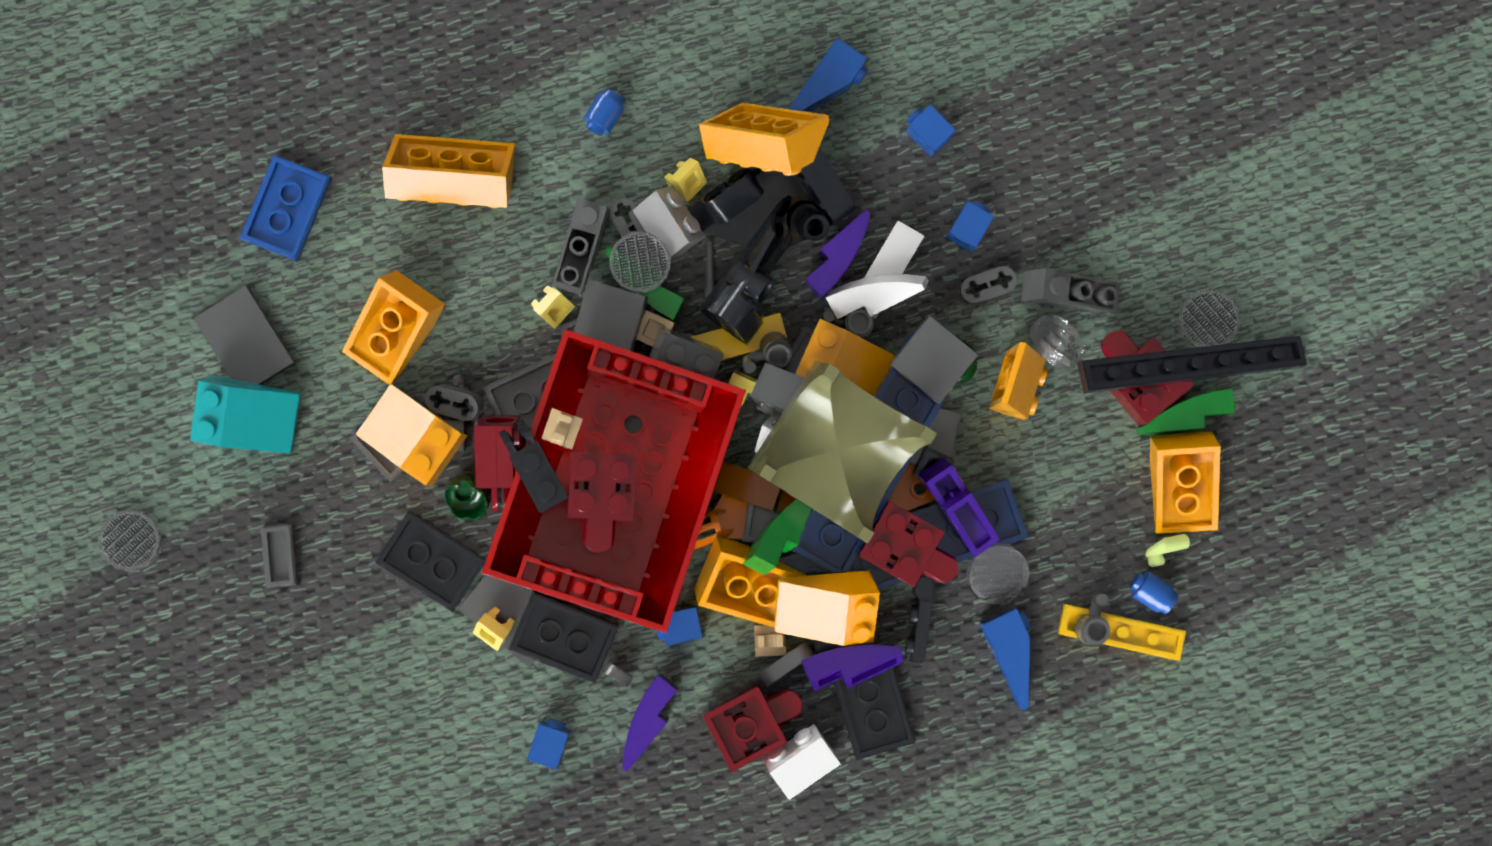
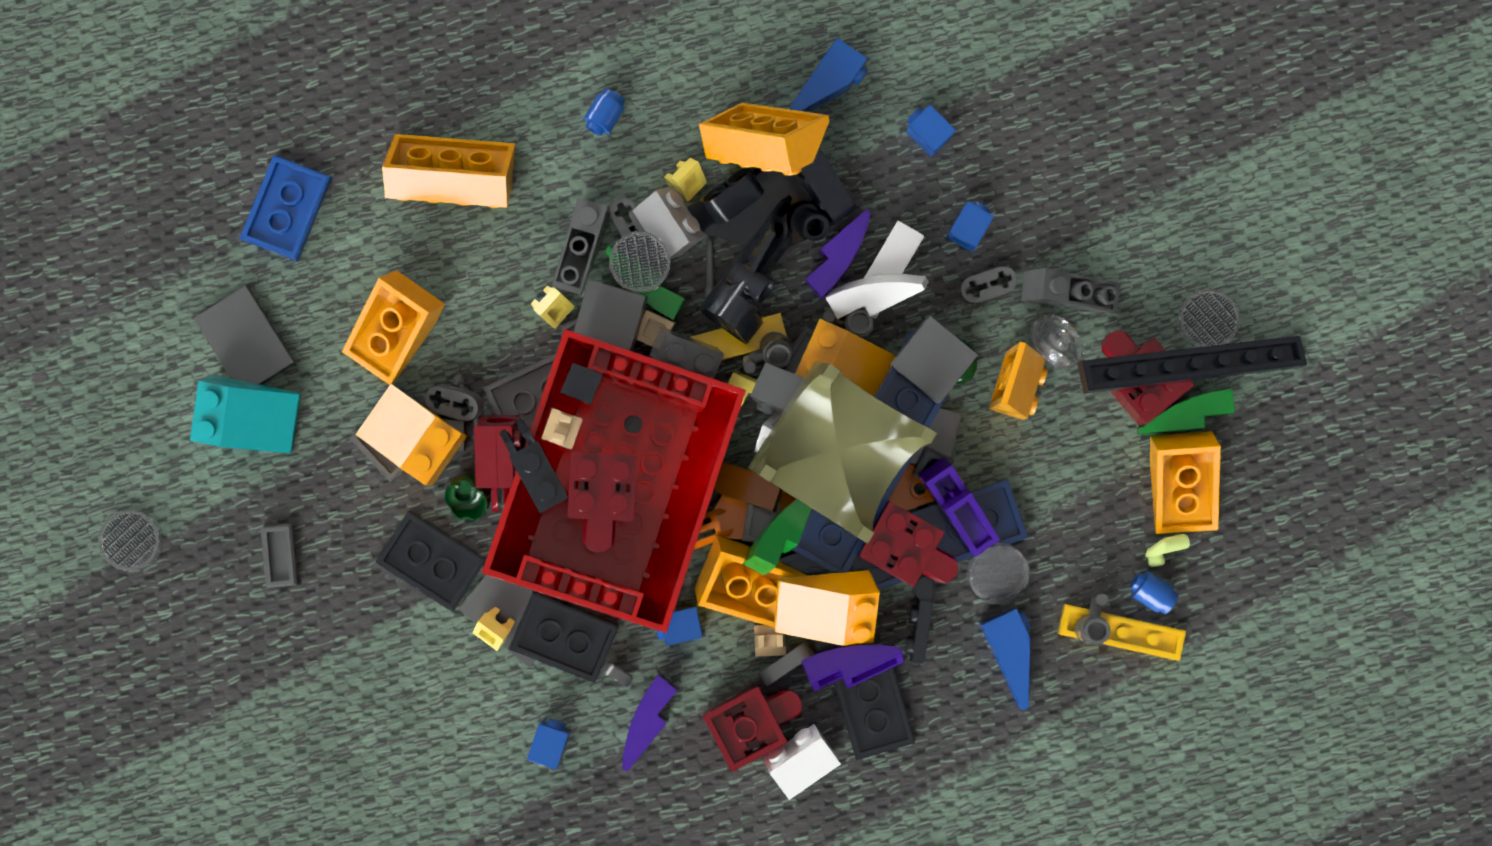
none -> black tile [561,363,603,405]

